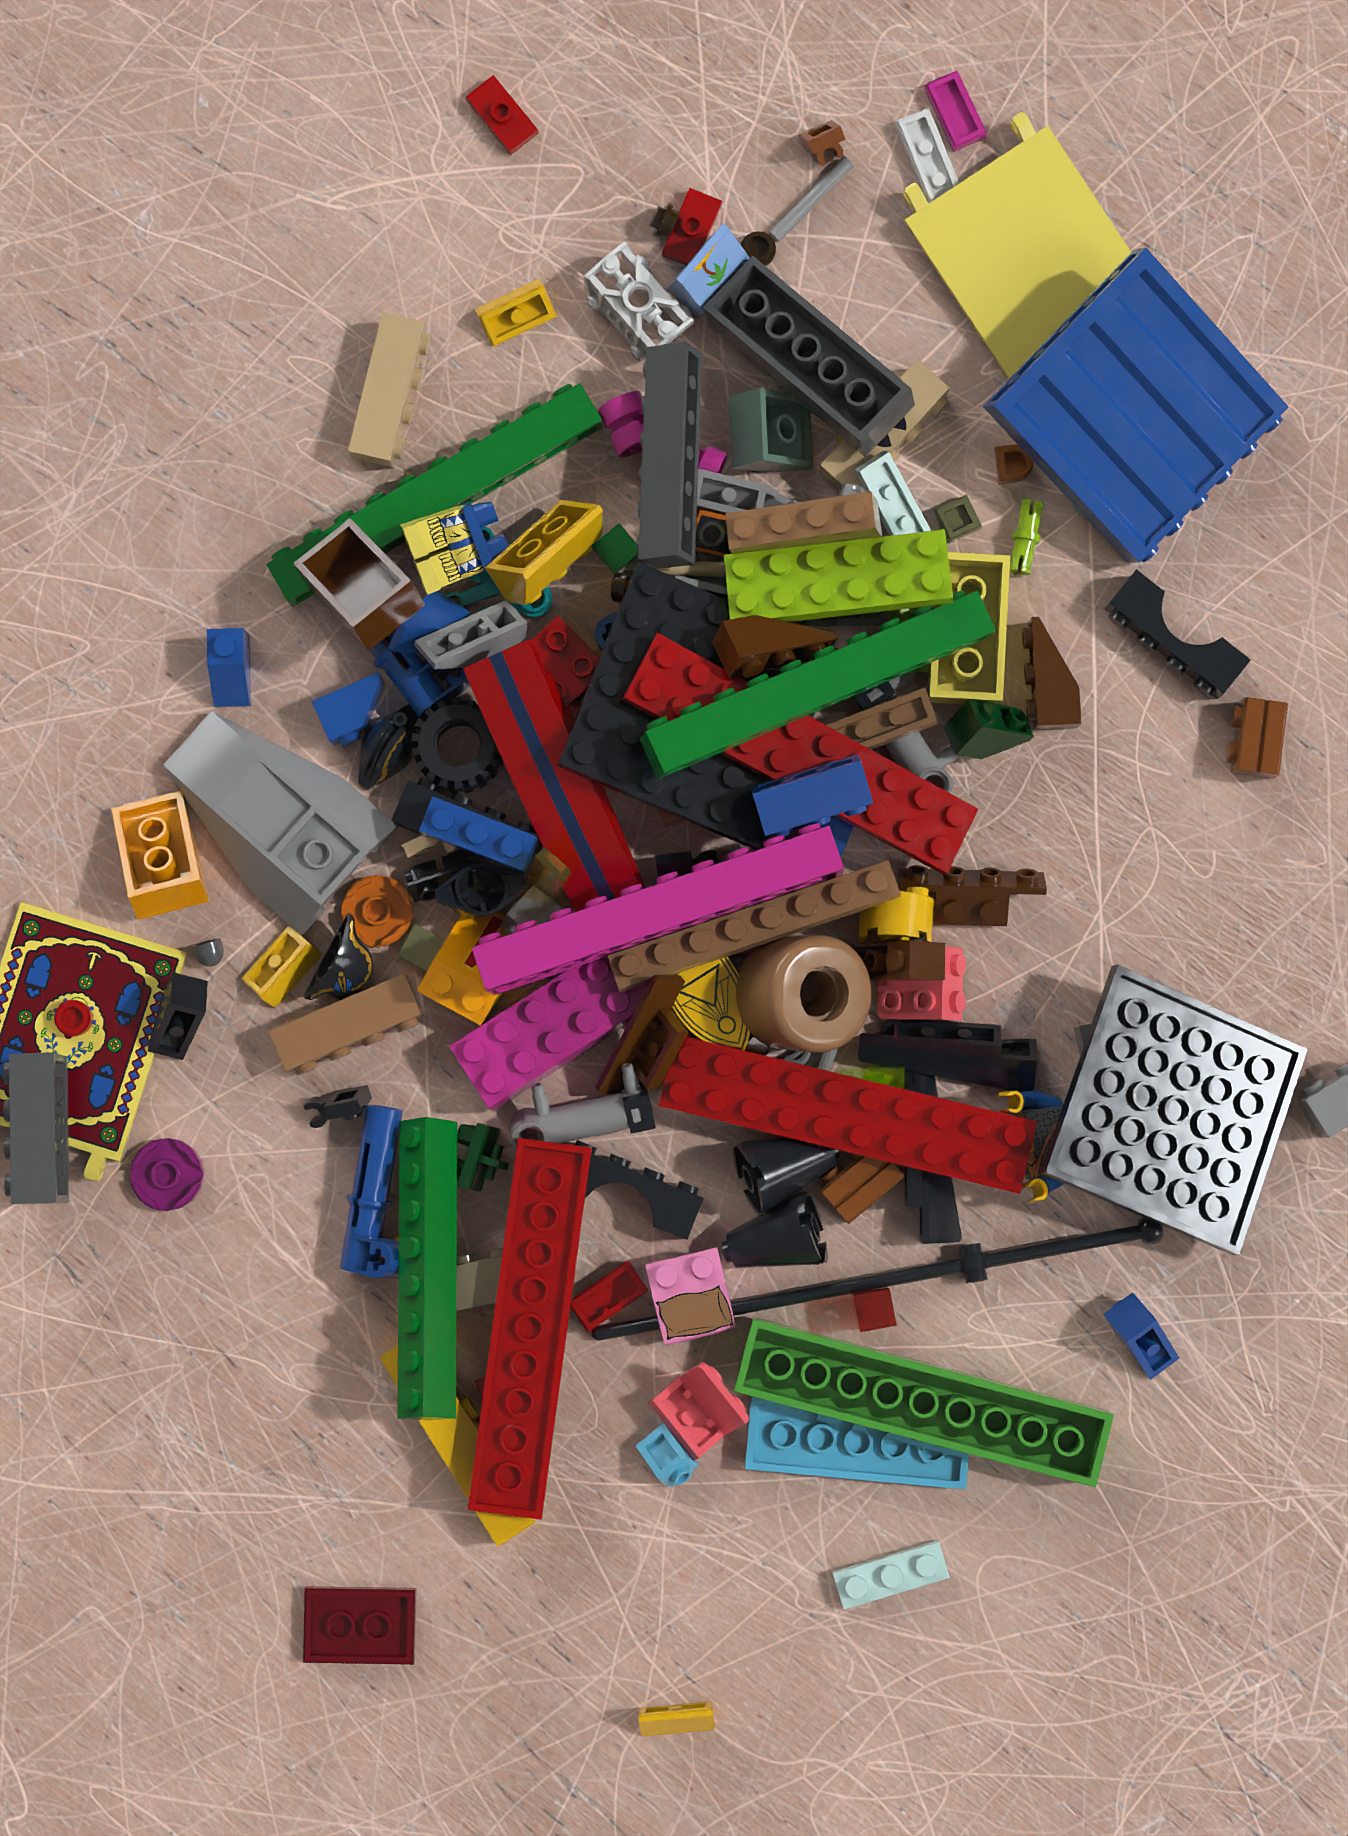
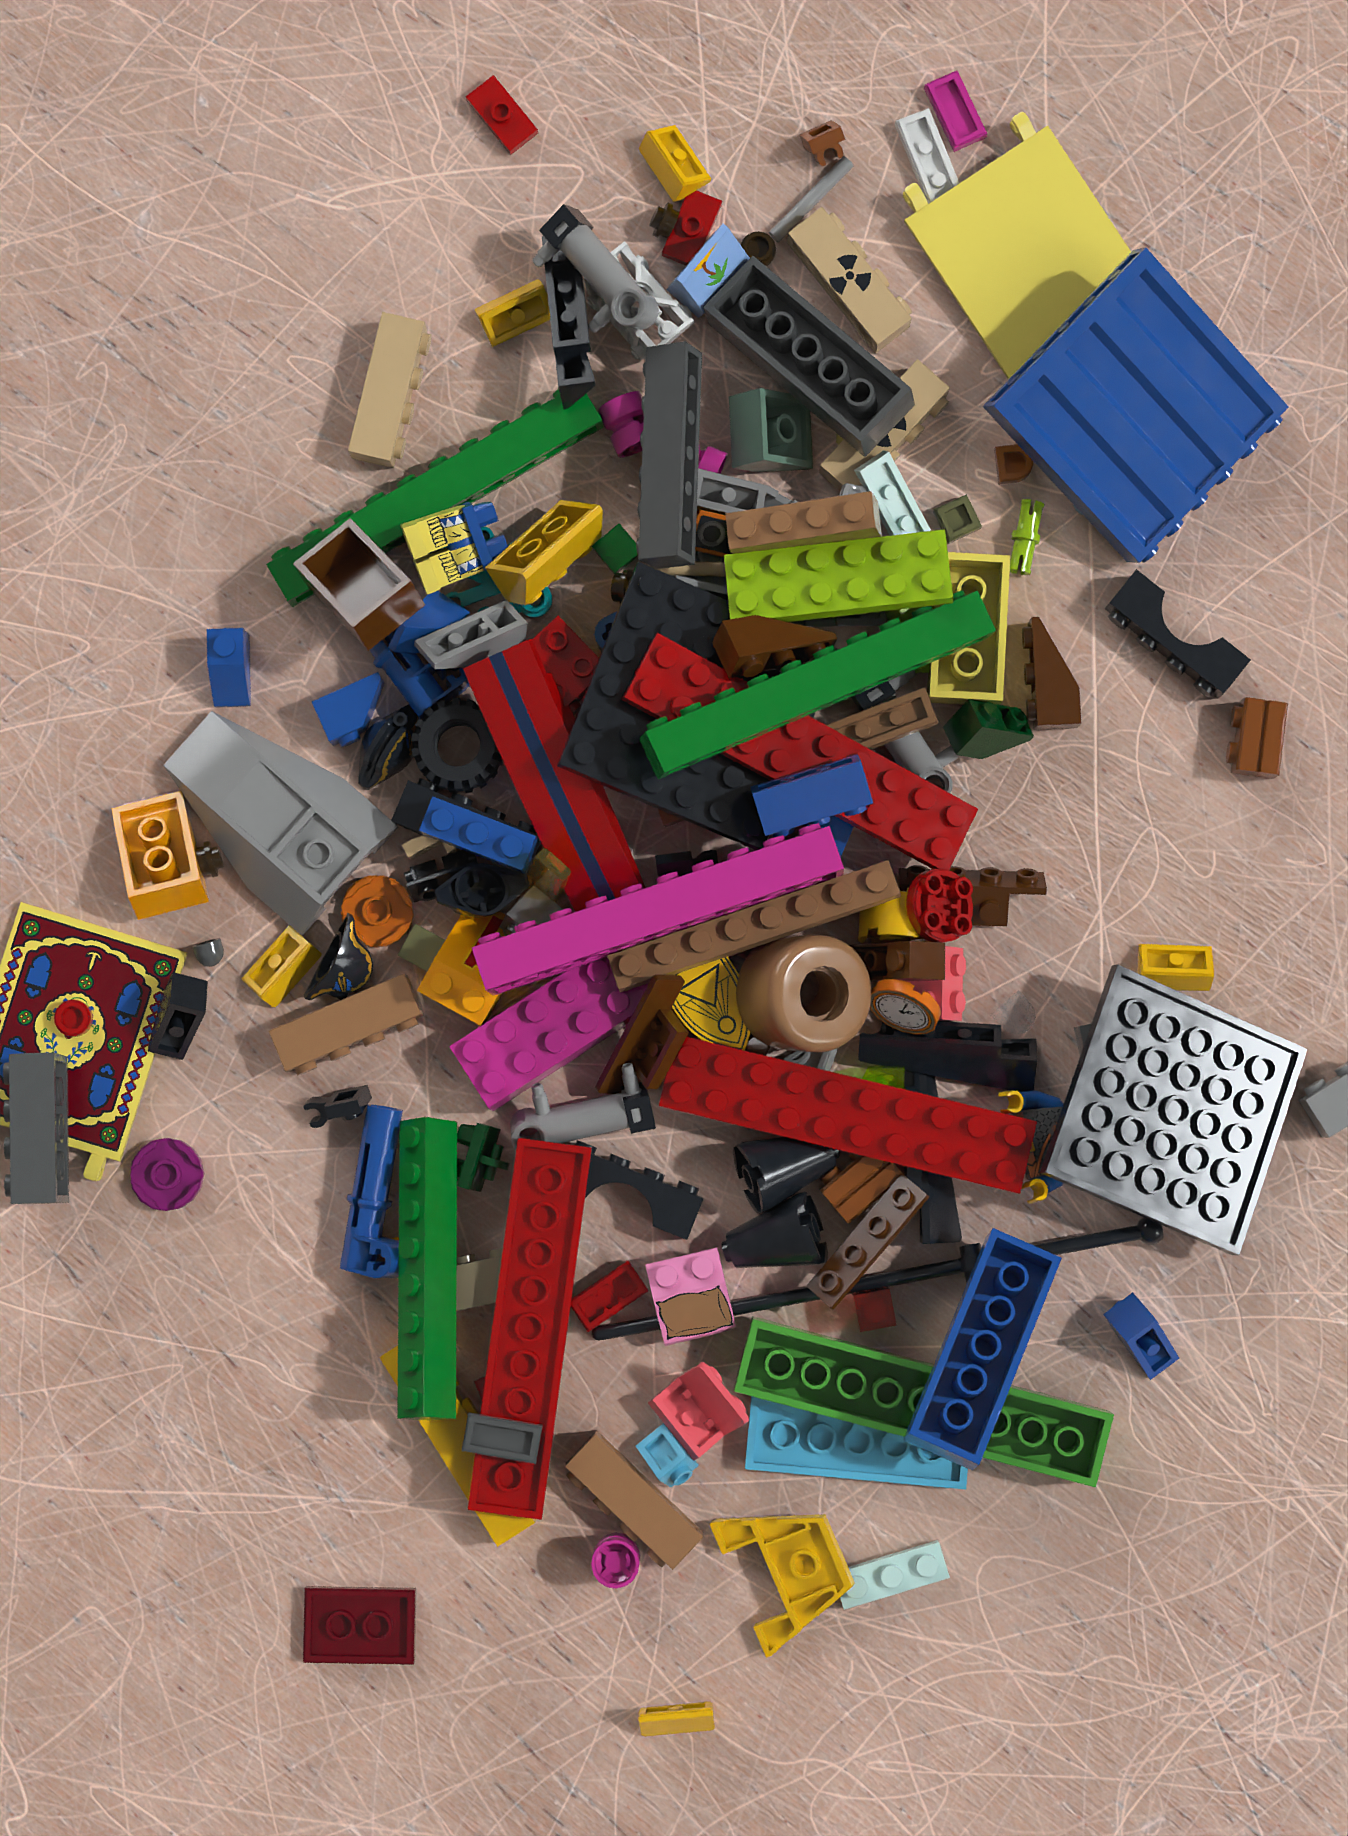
none -> dark brown plate [195,841,224,877]
none -> dark grey tile [462,1412,543,1464]
none -> light grey piece [533,204,659,333]
none -> black wedge [542,236,596,410]
none -> medium nougat brick [565,1430,703,1570]
none -> dark pink wheel [591,1532,641,1589]
none -> yellow slope [639,125,711,202]
none -> yellow wing [709,1514,855,1658]
none -> tan brick [787,207,912,354]
none -> reddish brown bracket [807,1174,929,1310]
none -> tile [870,979,941,1035]
none -> blue brick [903,1228,1062,1471]
none -> red tile [906,868,973,943]
none -> yellow slope [1138,944,1214,991]

